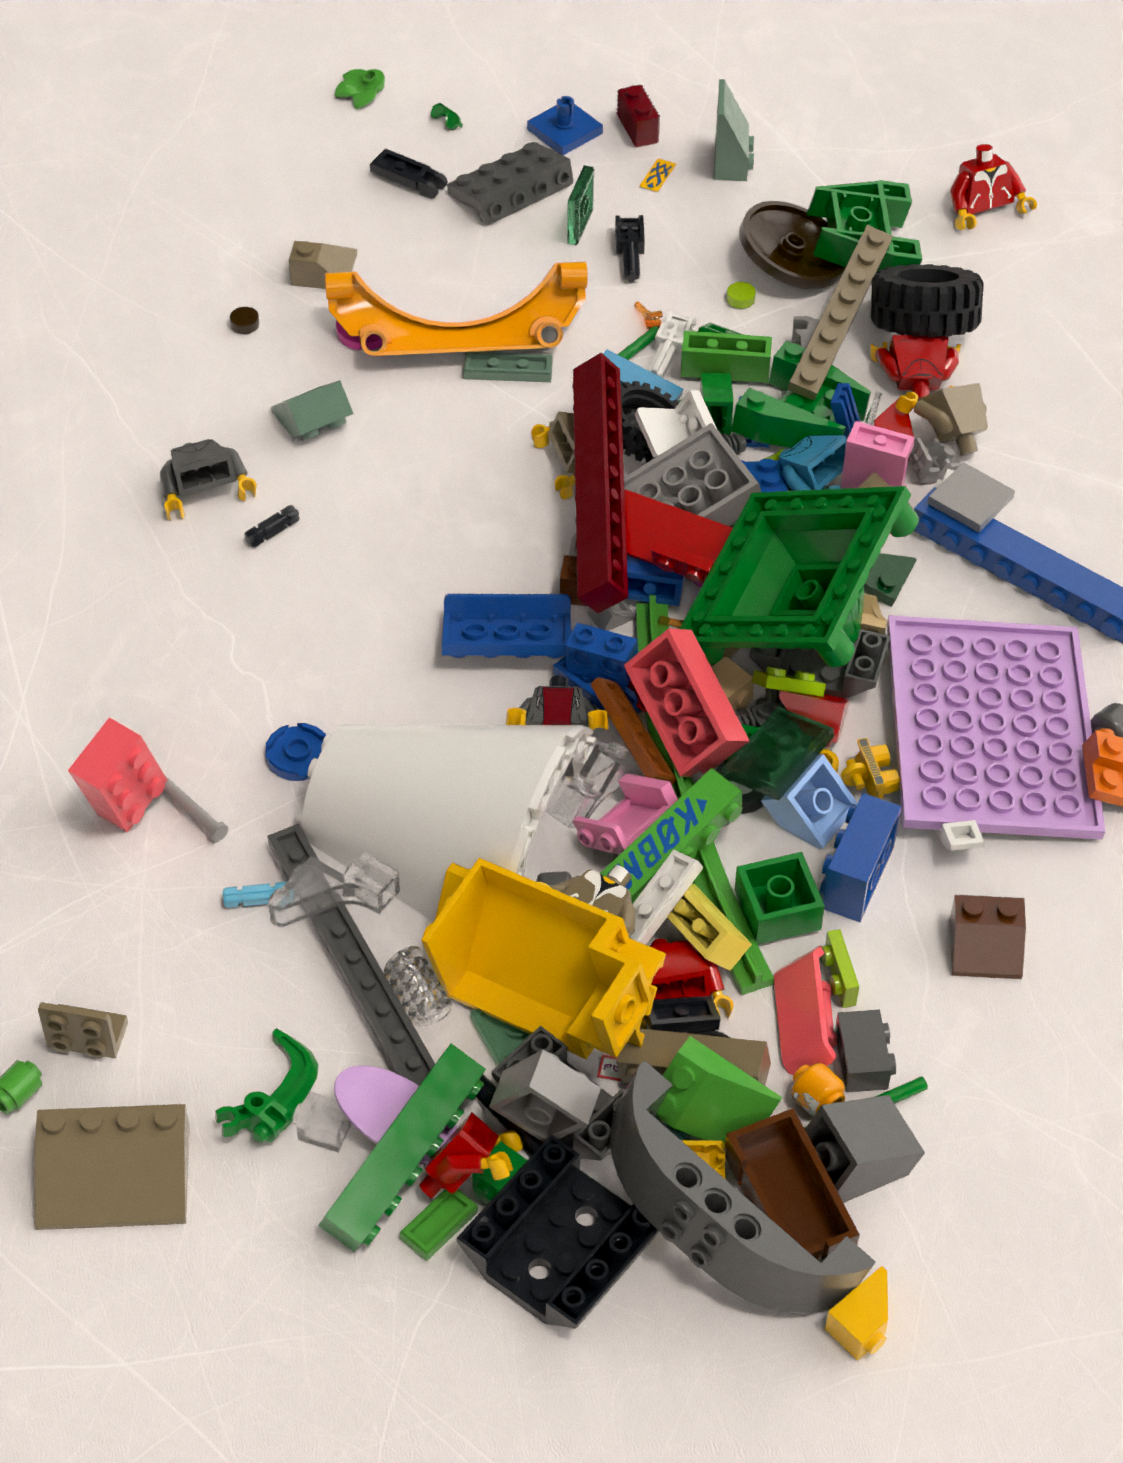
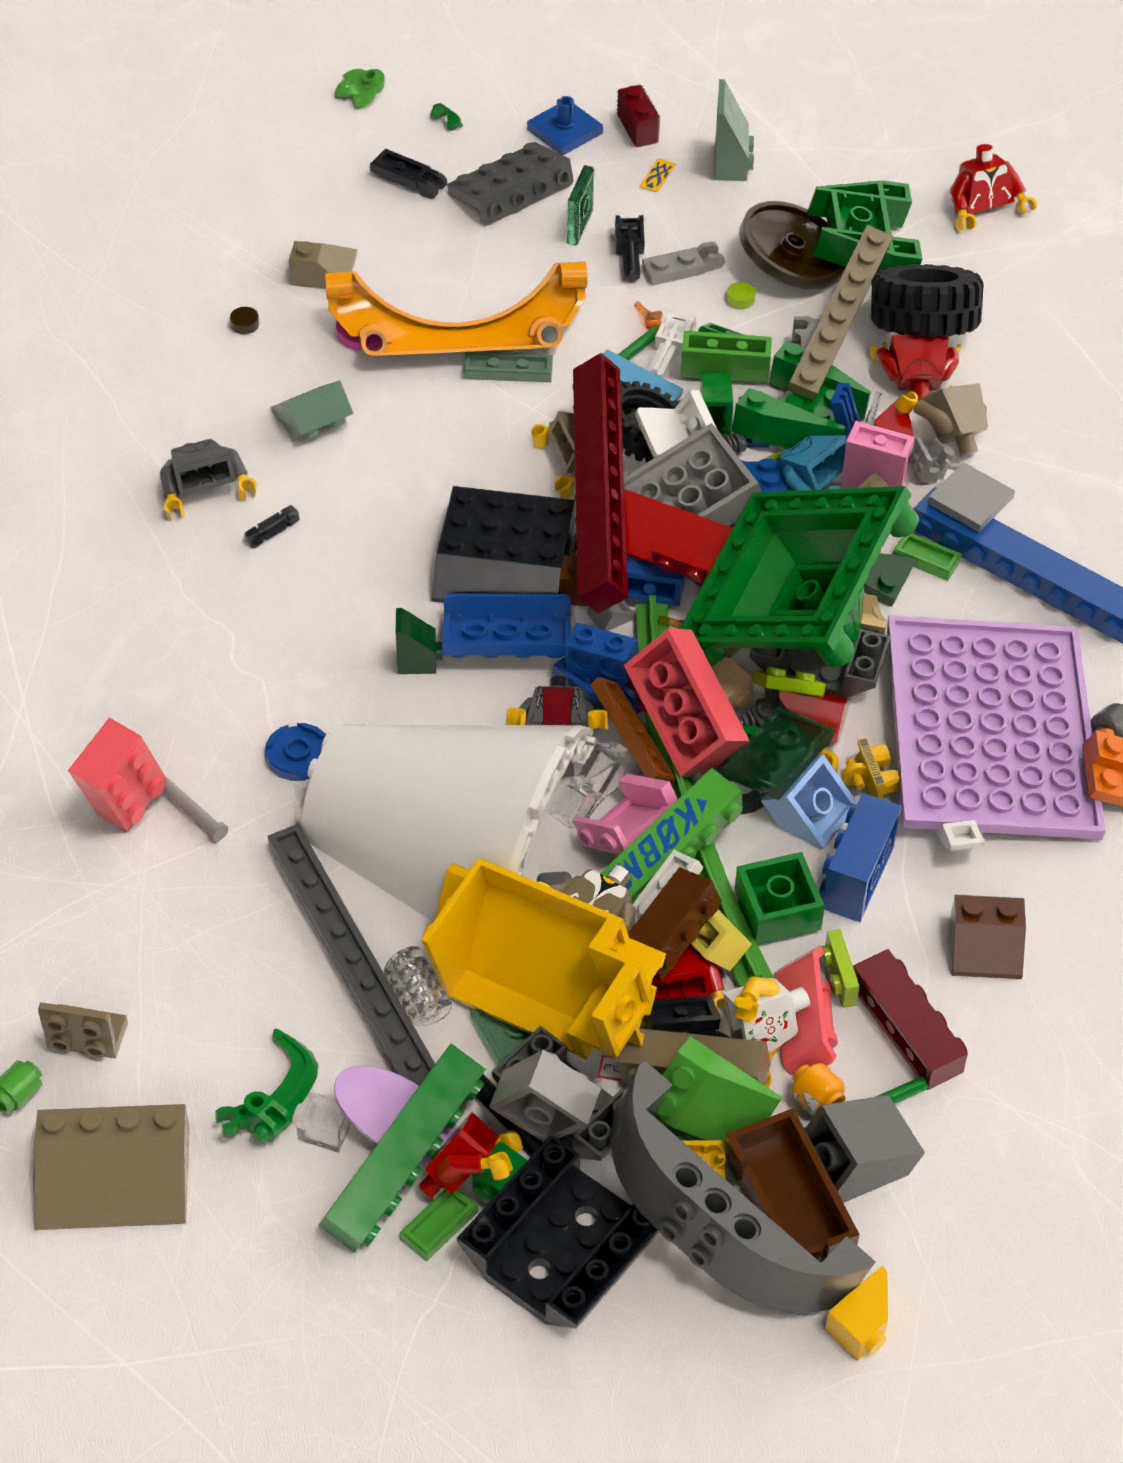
medium azure axle [223,882,291,908] -> none
clear arch [268,852,400,927] -> none
dark grey brick [834,1009,896,1093] -> none
none -> dark green slope [395,608,443,674]
none -> black slope [432,486,575,603]
none -> reddish brown brick [628,867,722,981]
none -> light grey hinge [642,241,725,285]
none -> torso [723,977,810,1088]
none -> dark red brick [853,949,968,1090]
none -> bright green tile [892,533,962,581]

